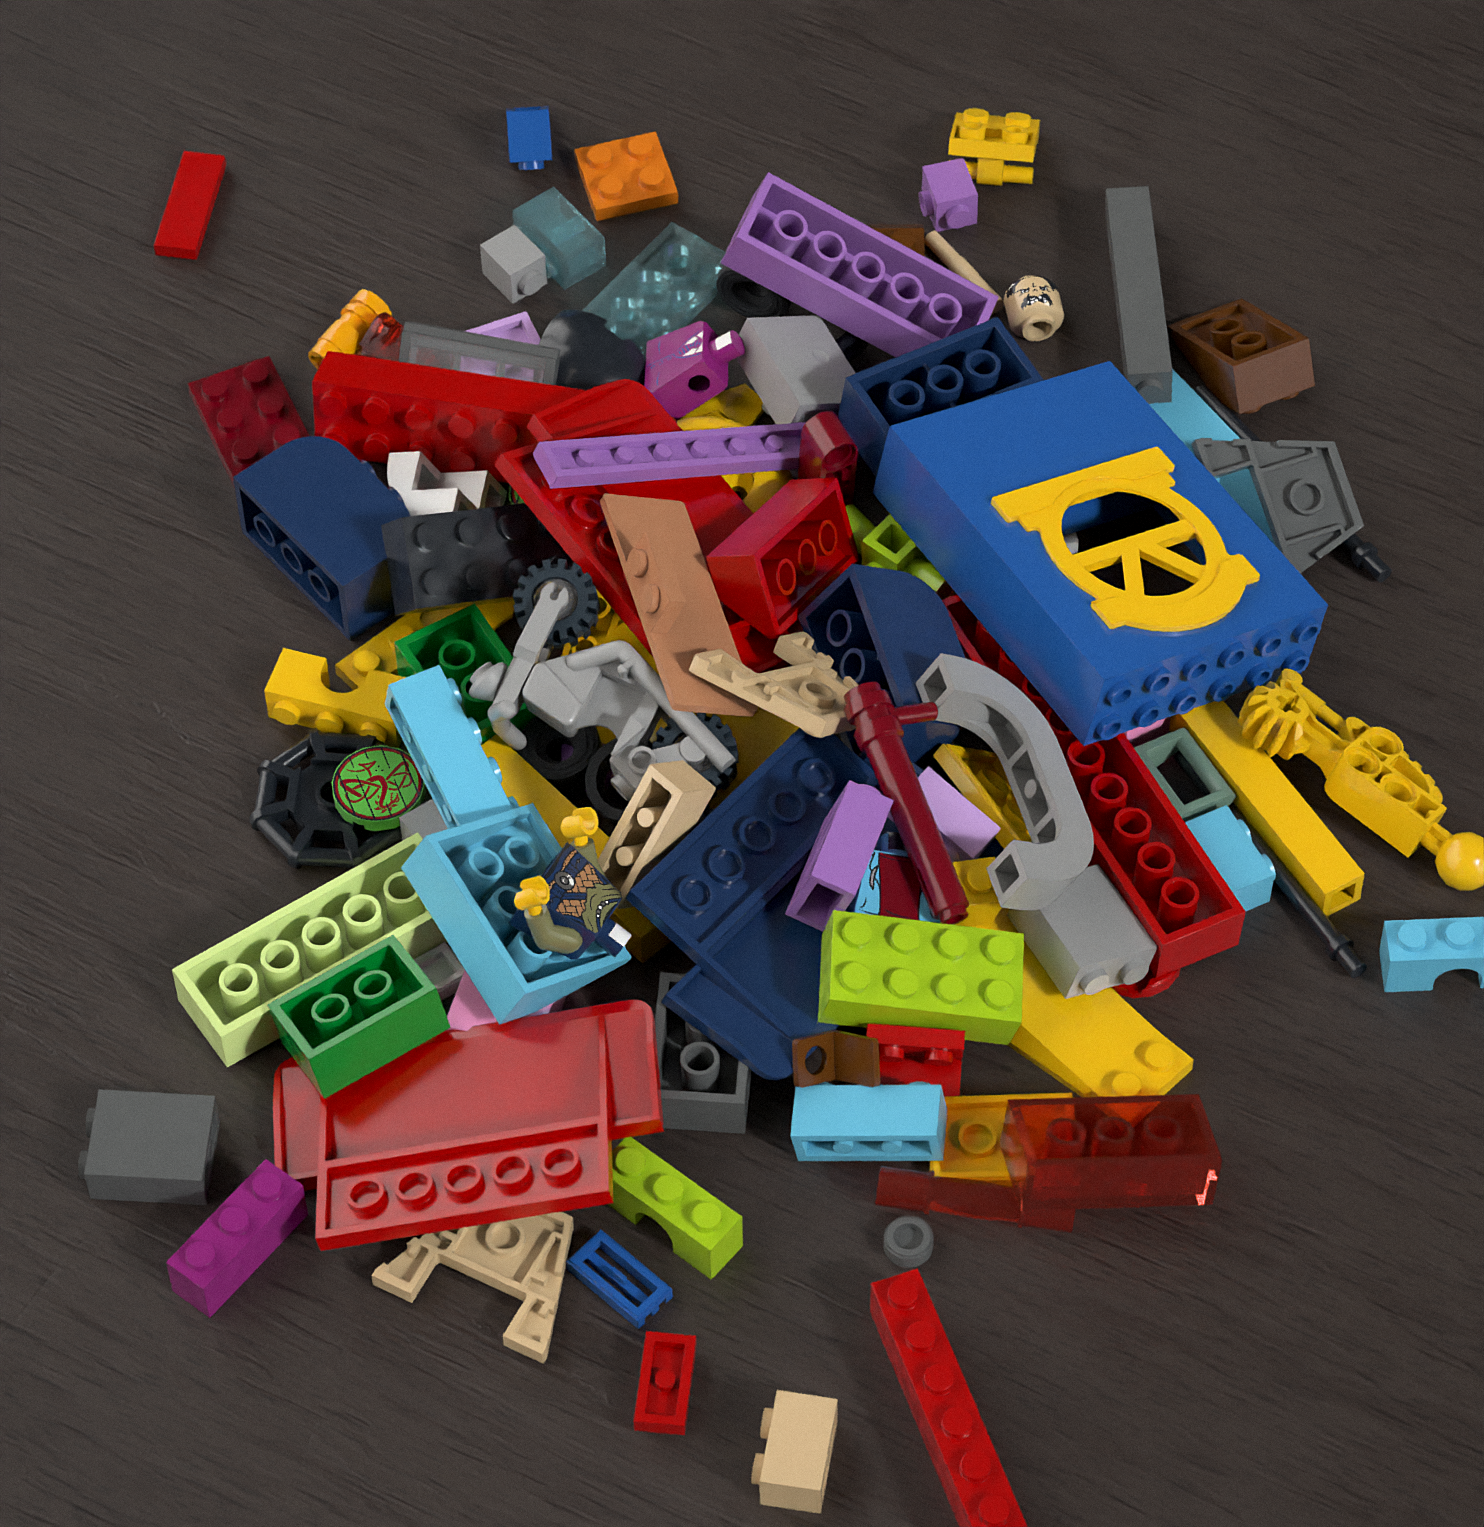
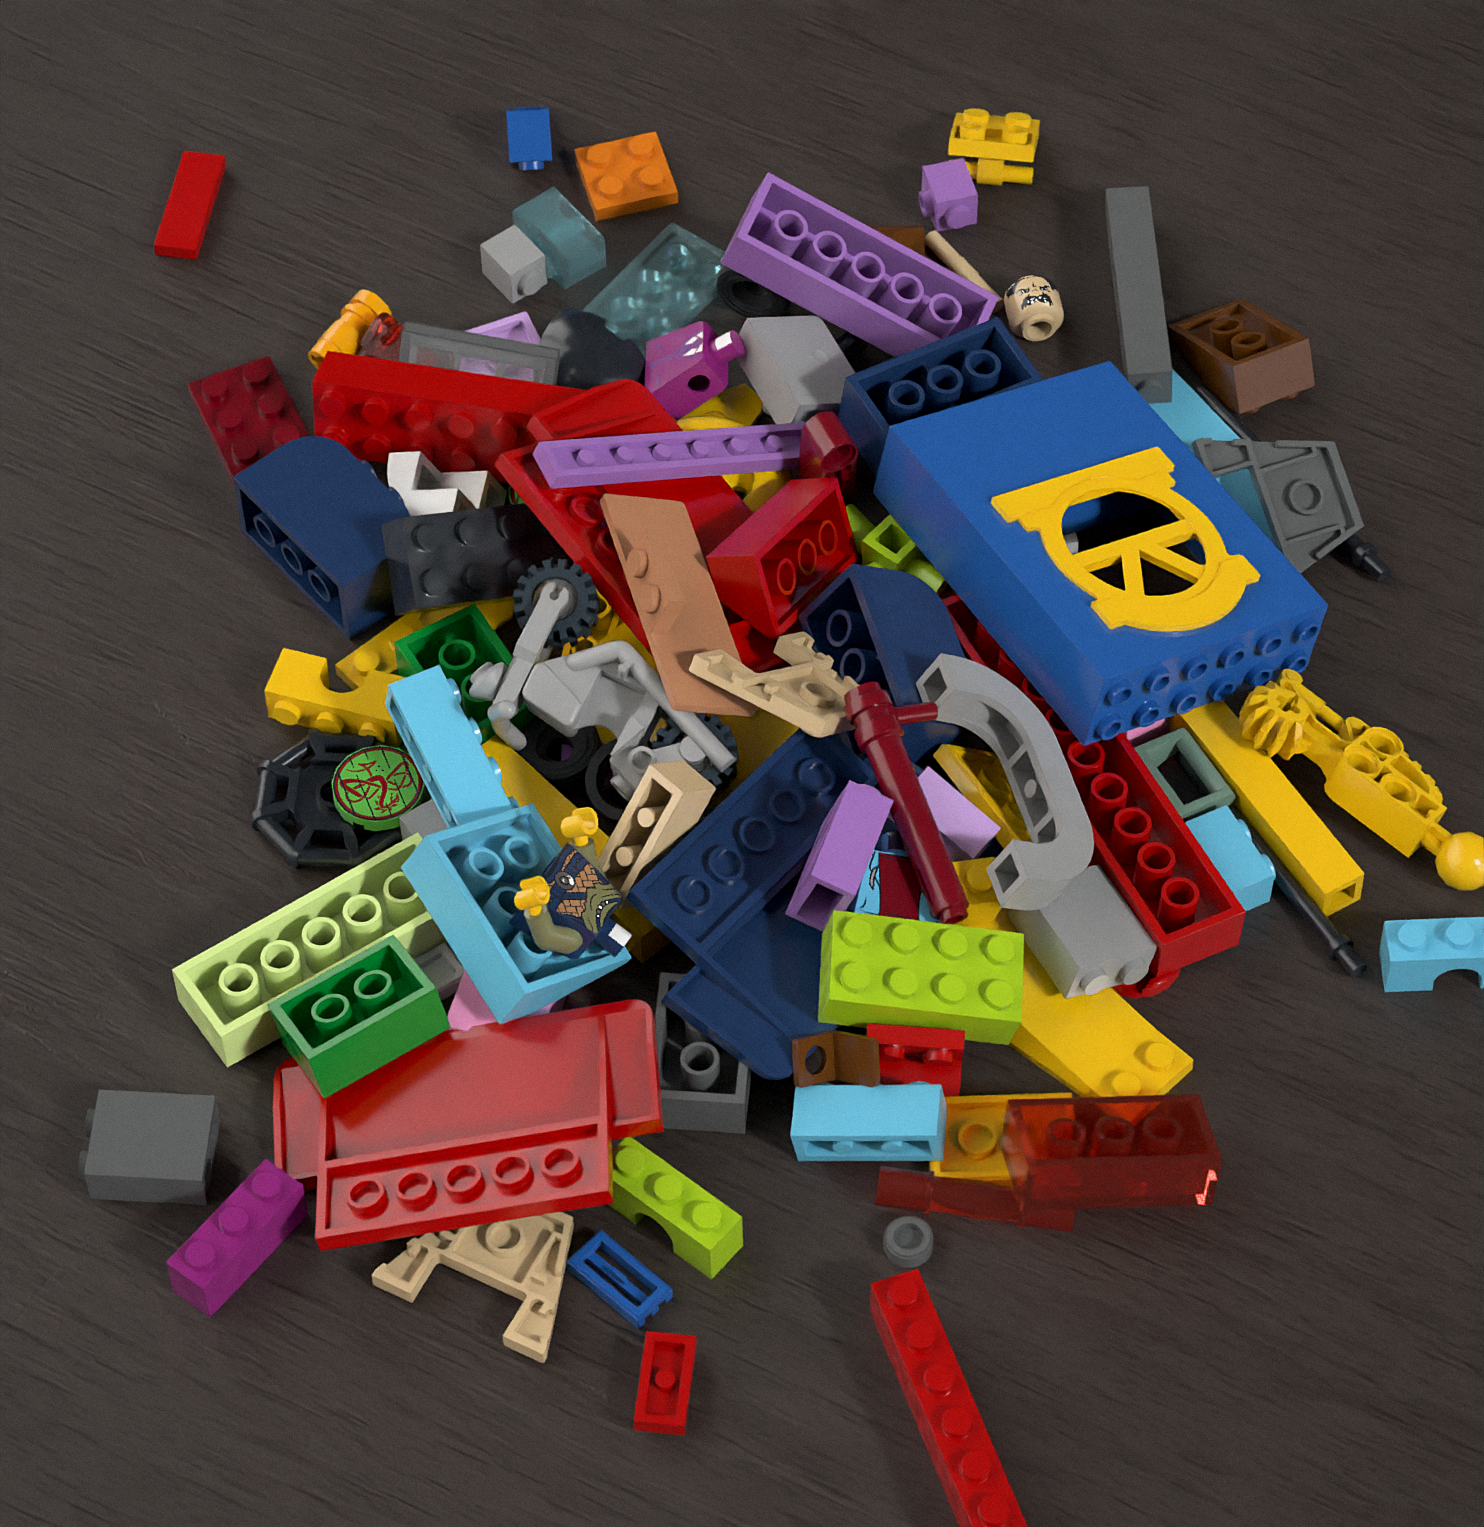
tan brick [751,1390,838,1514] -> none

